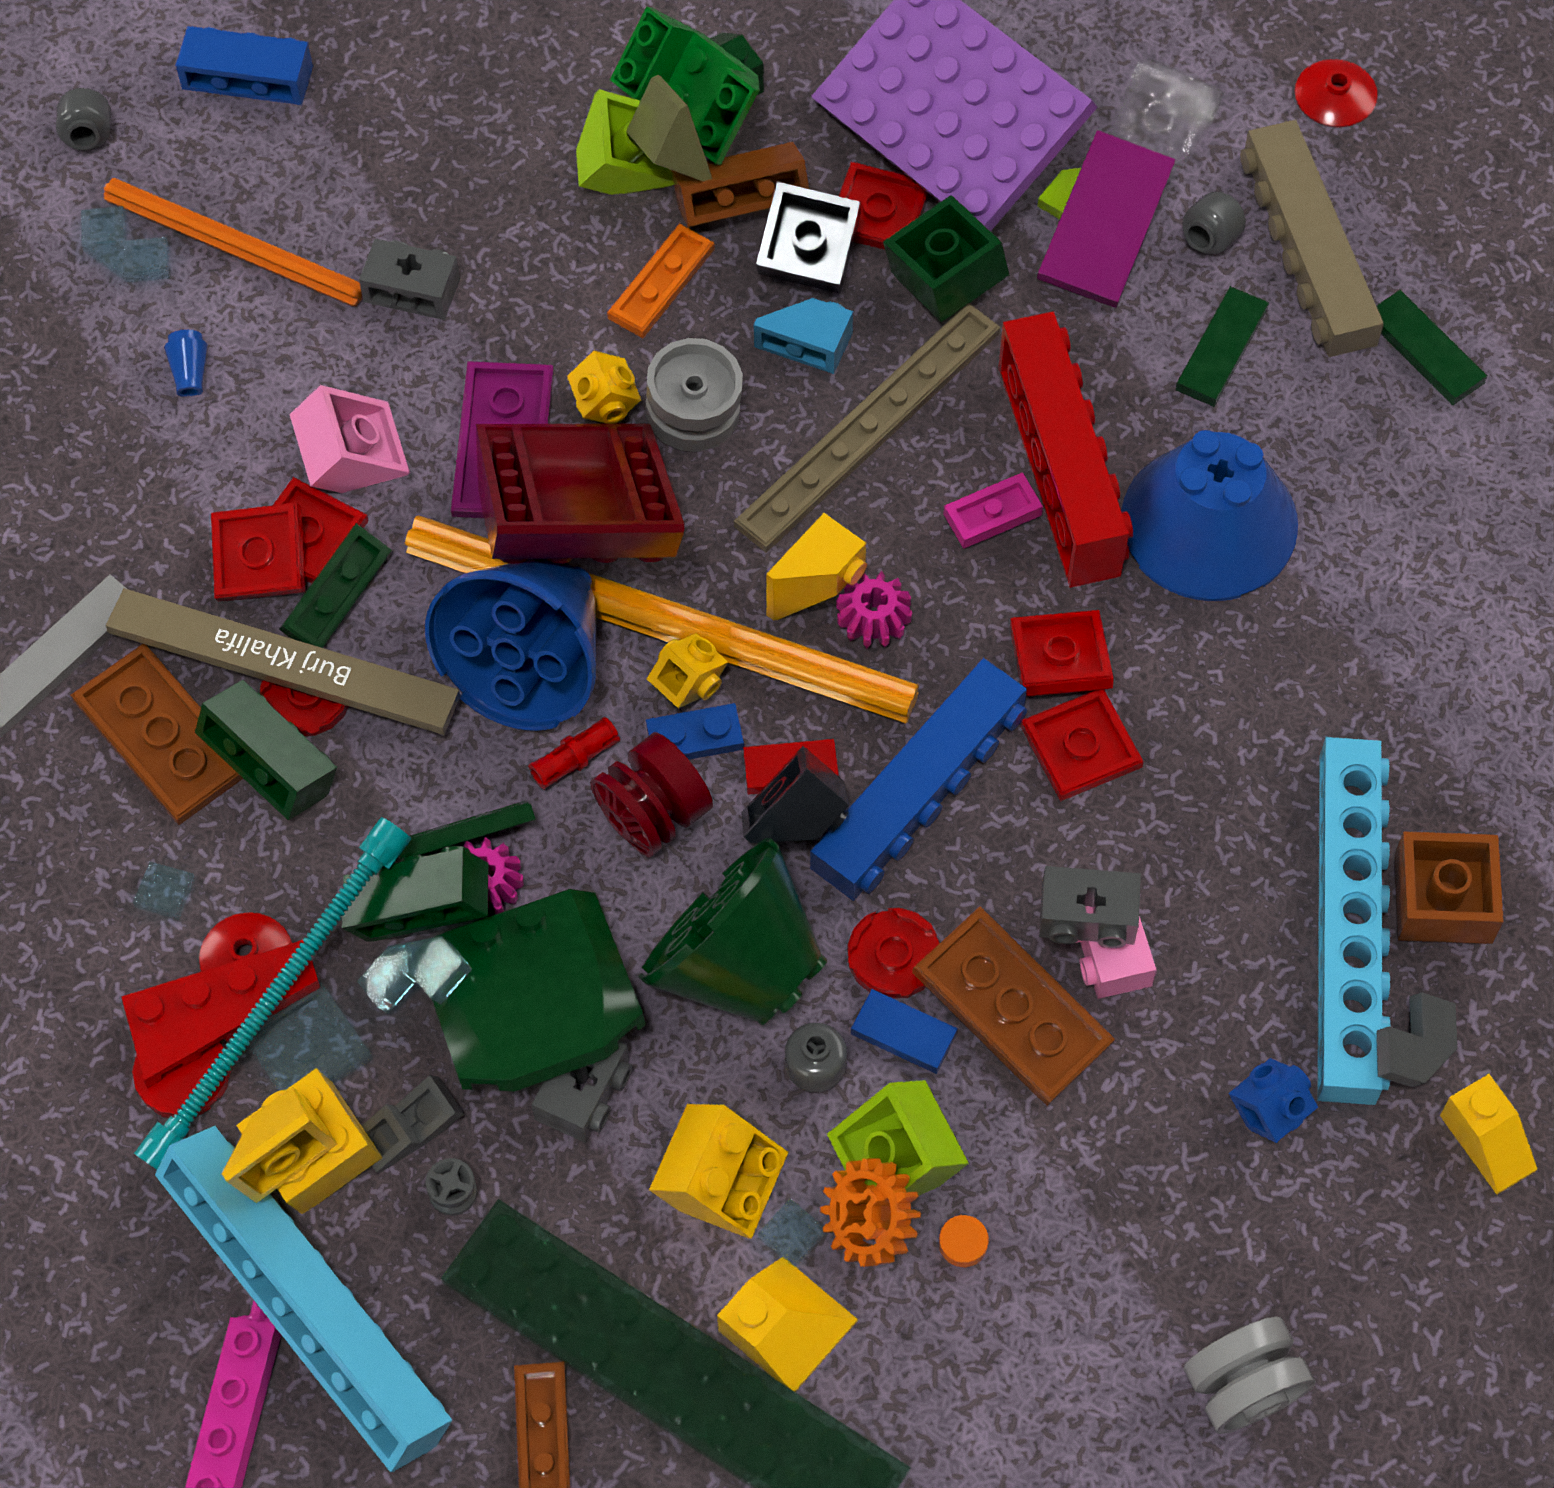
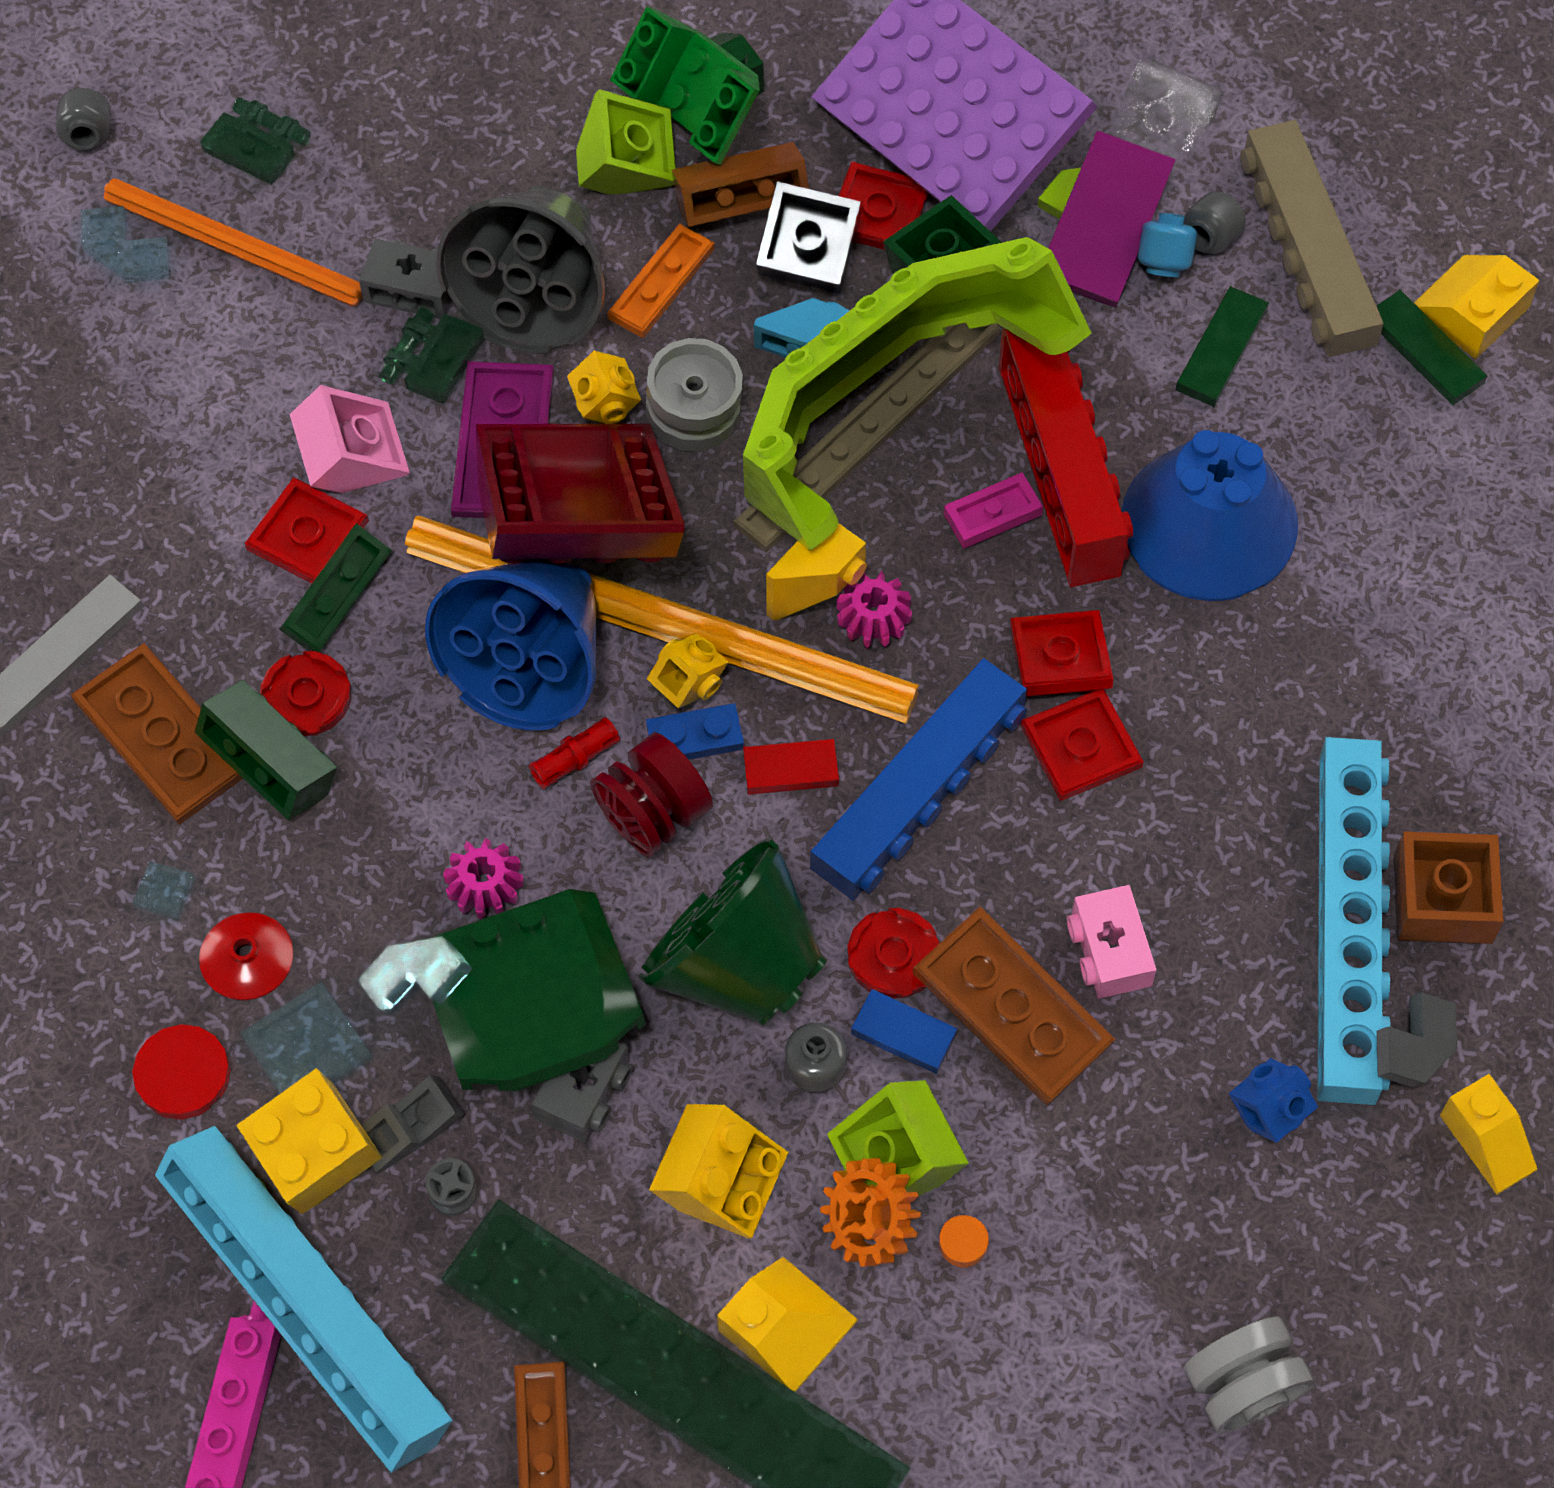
dark tan tile [105,588,461,735] -> none
red wing [121,940,321,1088] -> none
teal hose [134,817,411,1170] -> none
blue cone [164,330,208,397] -> none
blue brick [175,26,313,105] -> none
red tile [211,502,305,602] -> none
yellow slope [221,1086,337,1203] -> none
dark green brick [342,846,488,942] -> none
dark green tile [399,801,535,860] -> none
olive slope [626,75,713,181] -> none
black slope [741,746,849,843] -> none
clear light blue tile [758,1199,827,1267] -> none
dark grey brick [1039,866,1141,948] -> none
red dish [1295,59,1378,127] -> none
none -> clear green plate [200,97,311,185]
none -> clear green plate [379,307,484,404]
none -> dark grey cone [436,186,605,353]
none -> lime windscreen [743,237,1092,551]
none -> dark azure head [1138,213,1197,277]
none -> yellow slope [1414,255,1540,359]

